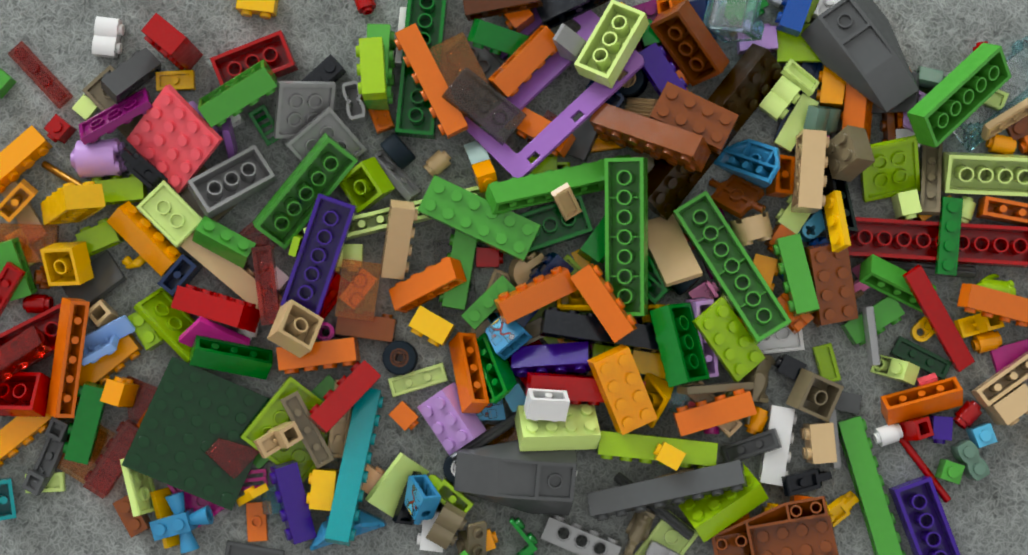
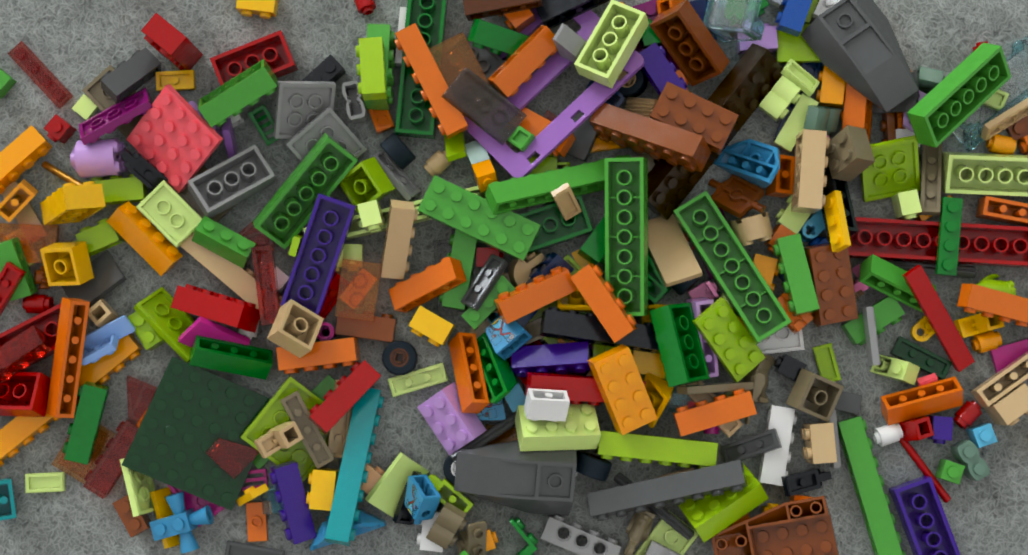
dark grey slope [21,416,70,496] -> none
white brick [92,16,125,59] -> none
light orange brick [100,376,139,407] -> none
yellow arm [122,255,146,269] -> none
dark blue brick [157,254,202,296] -> none
orange brick [388,401,420,431] -> none
yellow brick [653,441,686,471] -> none
light orange brick [744,406,769,435] -> none
yellow hinge [828,491,860,528] -> none
yellowish green brick [961,196,976,223] -> none
none -> yellowish green brick [357,200,386,233]
none -> lime tile [444,132,467,162]
none -> dark grey tile [460,254,509,311]
none -> bright green tile [507,125,535,152]
none -> black wheel [576,452,612,481]

